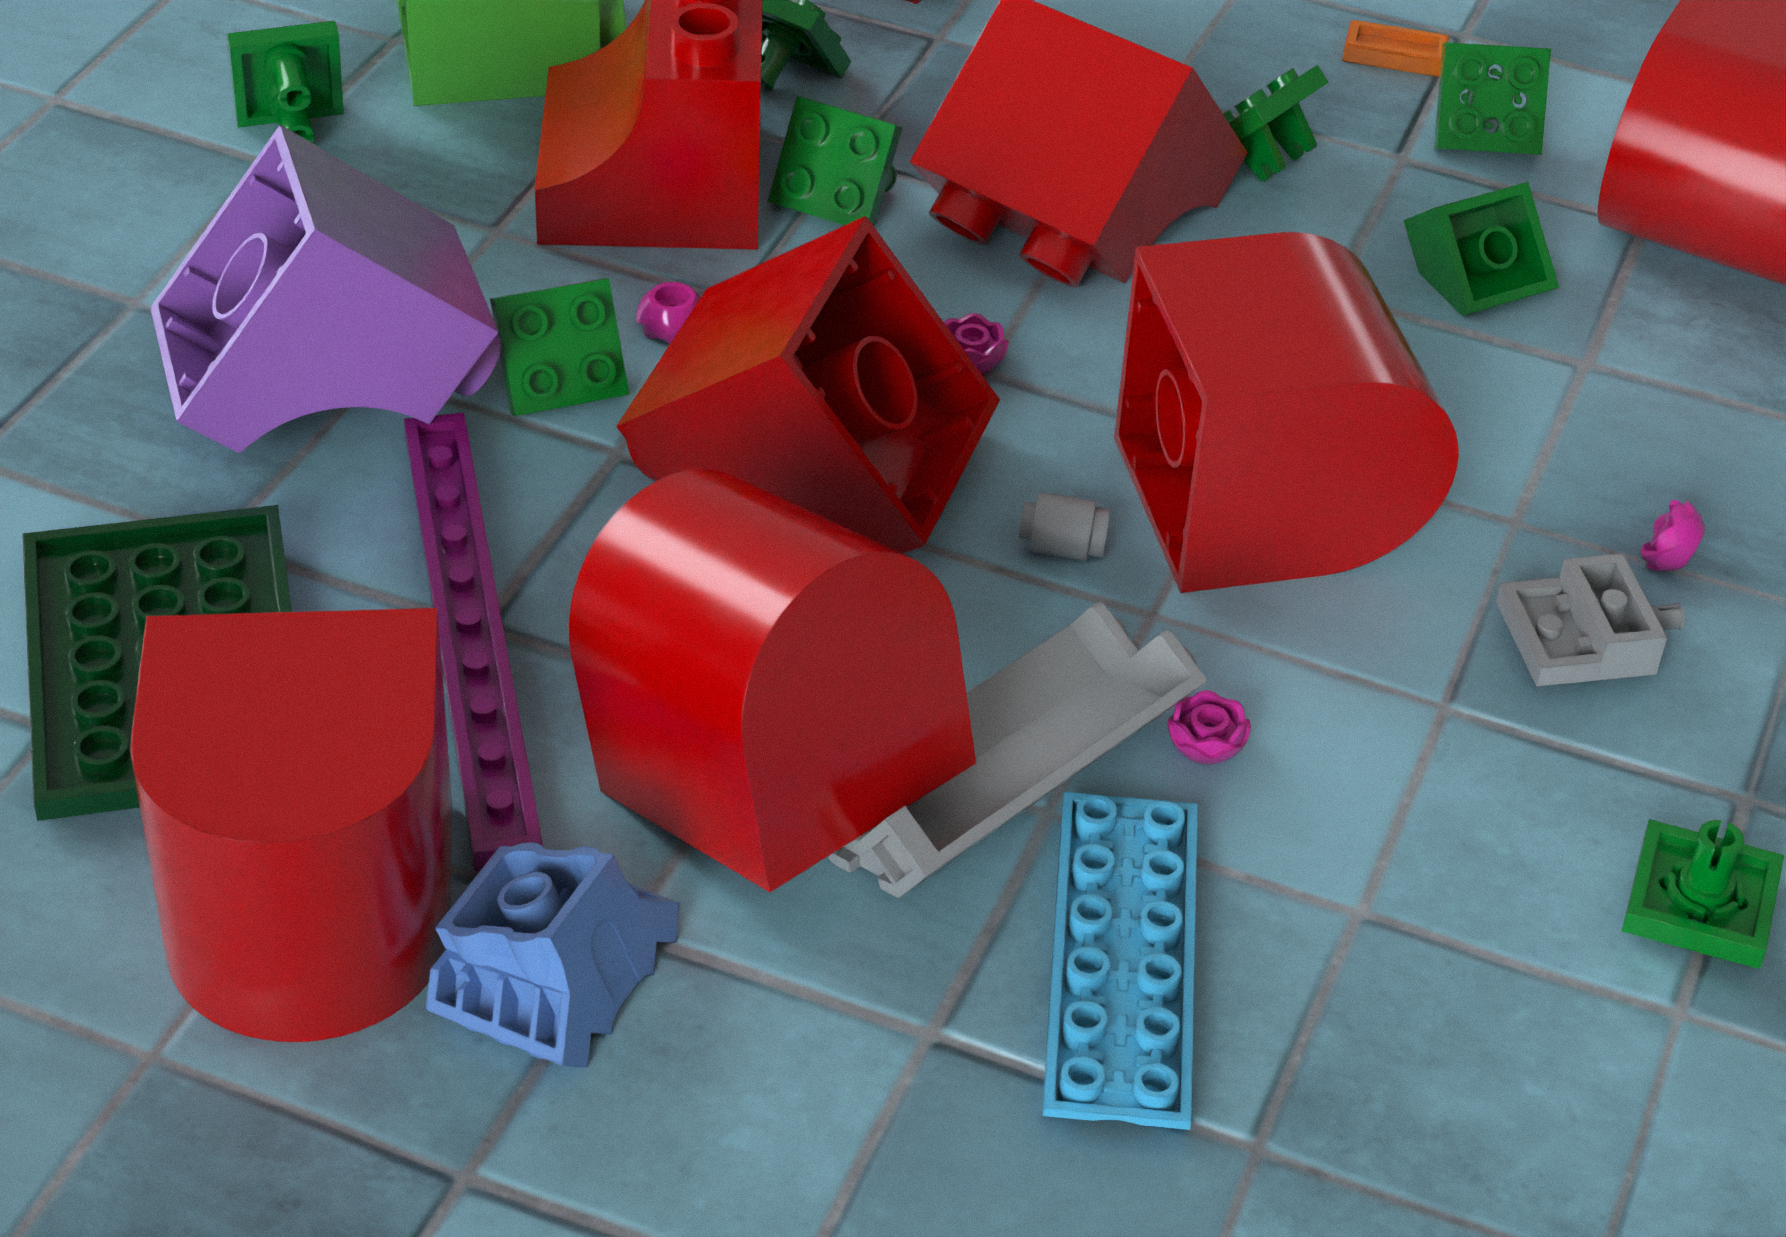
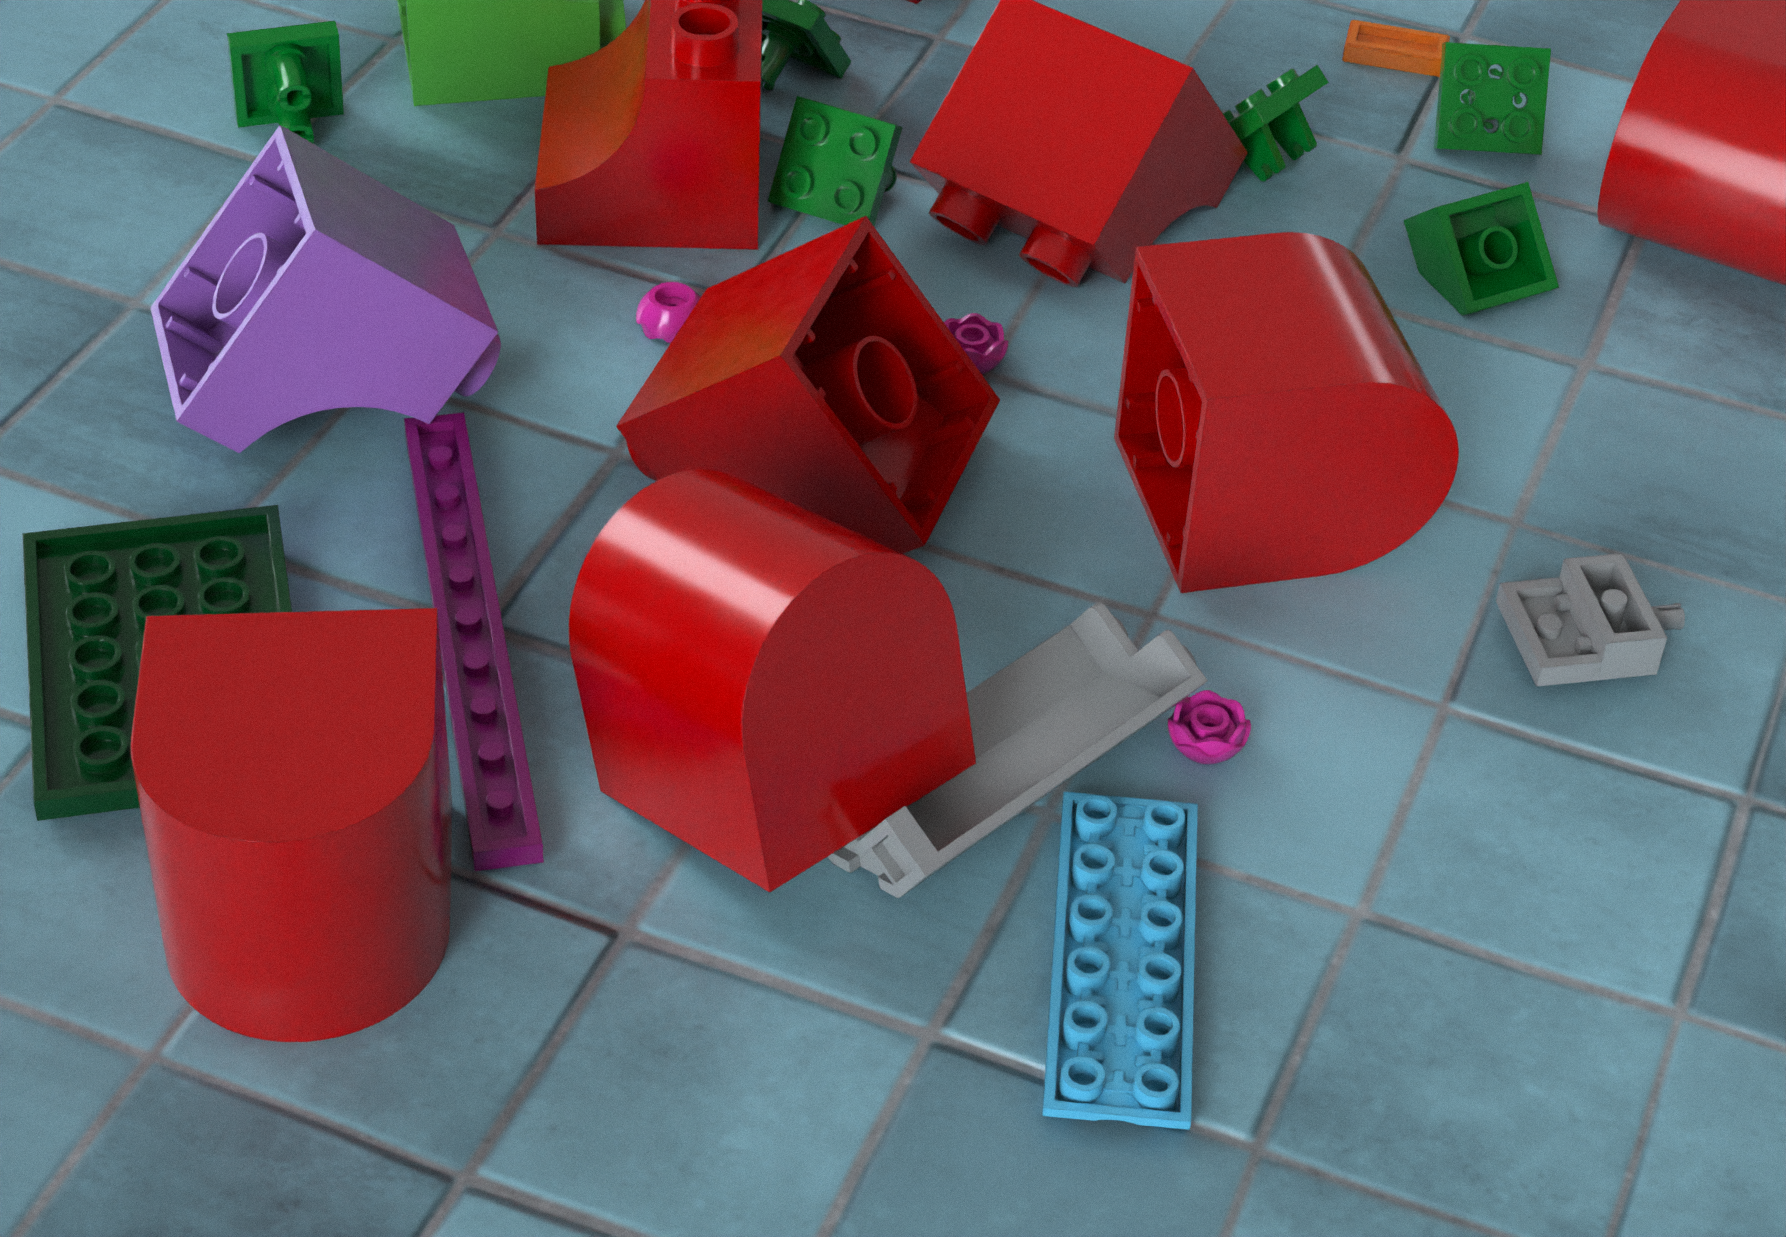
medium blue slope [426,842,680,1067] -> none
green plate [490,278,630,416] -> none
light grey brick [1019,491,1111,561] -> none
green plate [1622,819,1784,969] -> none
dark pink plate [1640,499,1705,572] -> none

